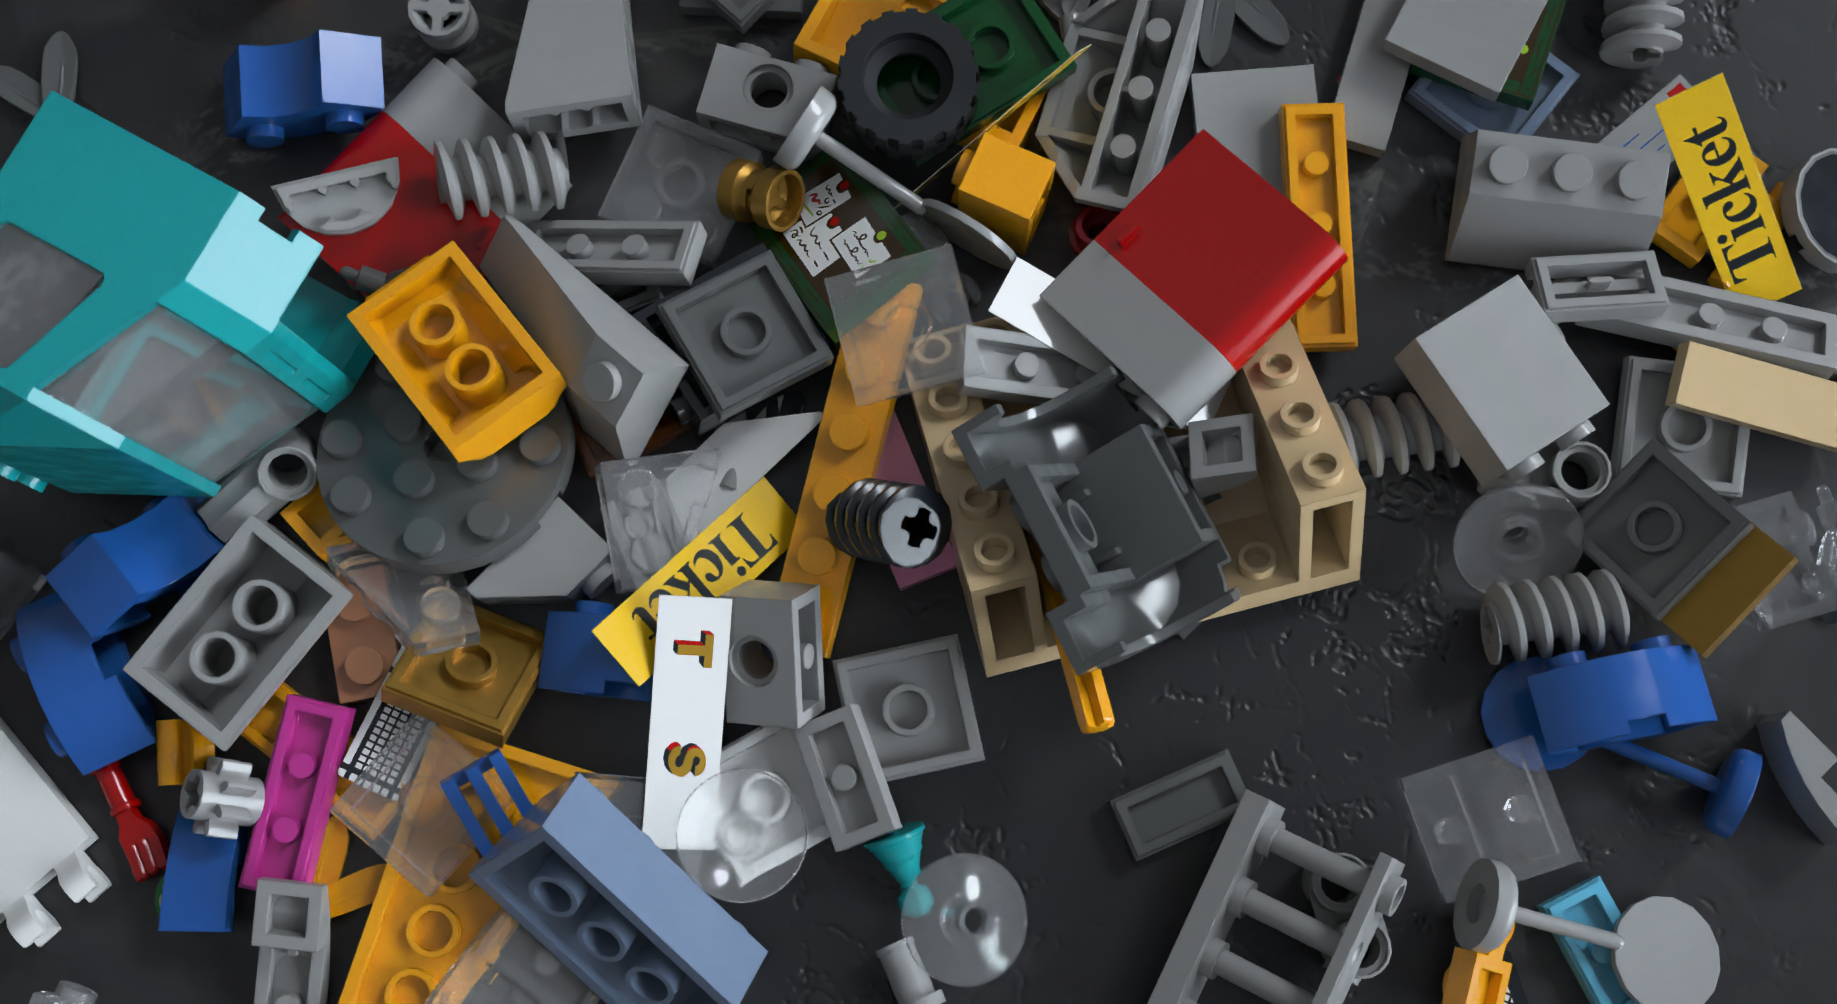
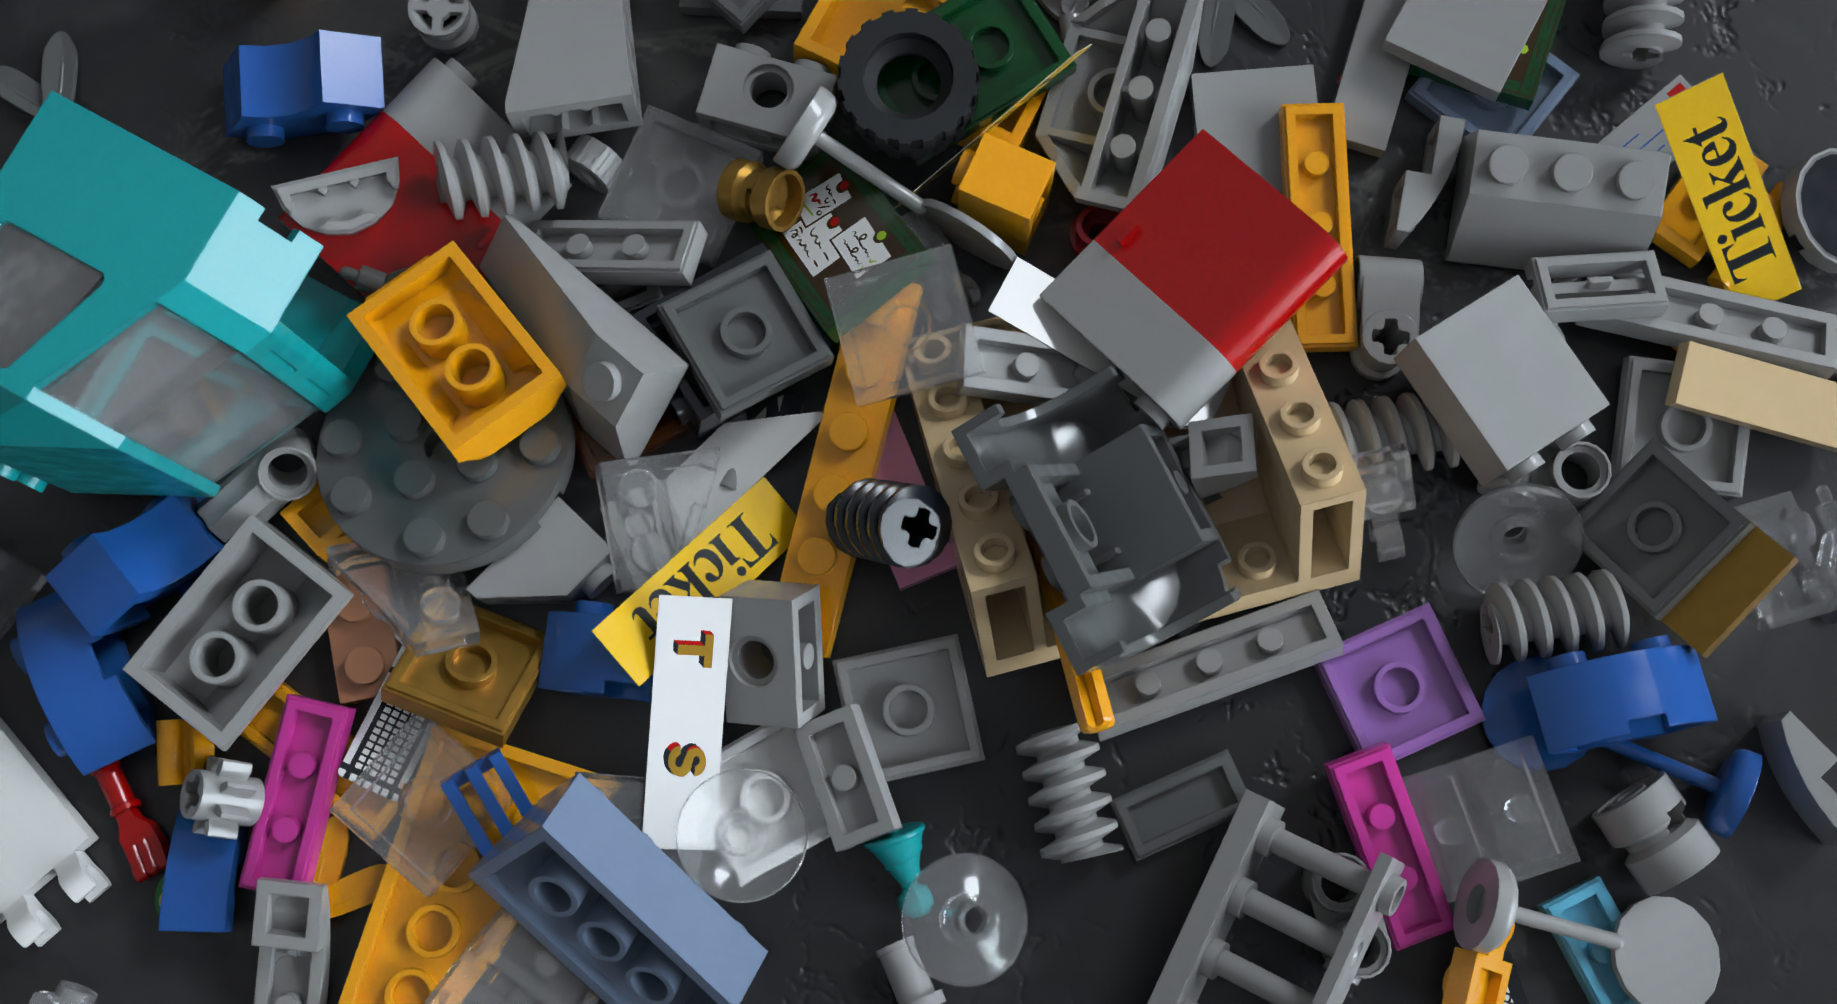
none -> light grey axle [567,135,624,193]
none -> light grey piece [1016,723,1124,864]
none -> light grey plate [1097,589,1344,742]
none -> medium lavender tile [1314,603,1486,761]
none -> dark pink tile [1323,741,1454,951]
none -> light grey piece [1349,255,1424,381]
none -> clear plate [1351,443,1416,562]
none -> light grey slope [1383,115,1466,250]
none -> light grey wheel [1591,771,1720,896]

